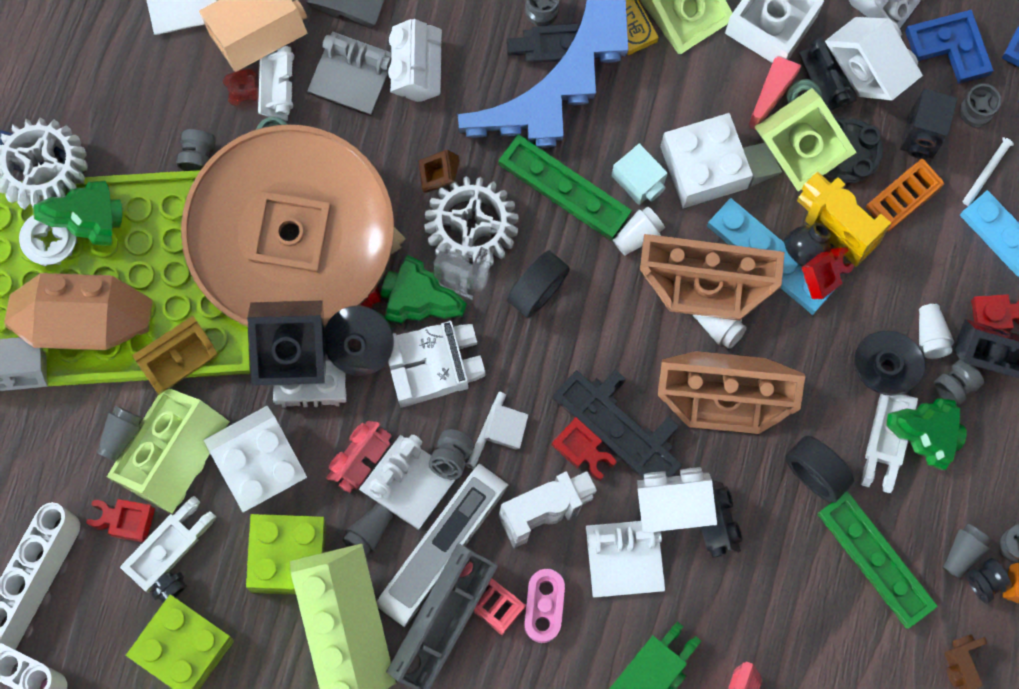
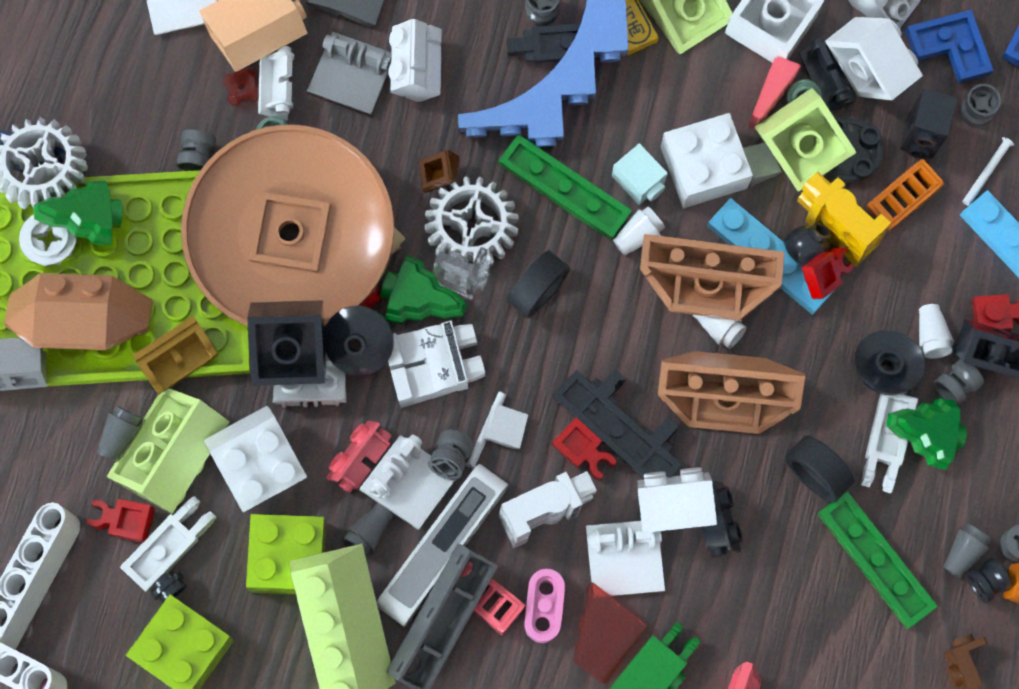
none -> clear red wing [573,582,647,684]

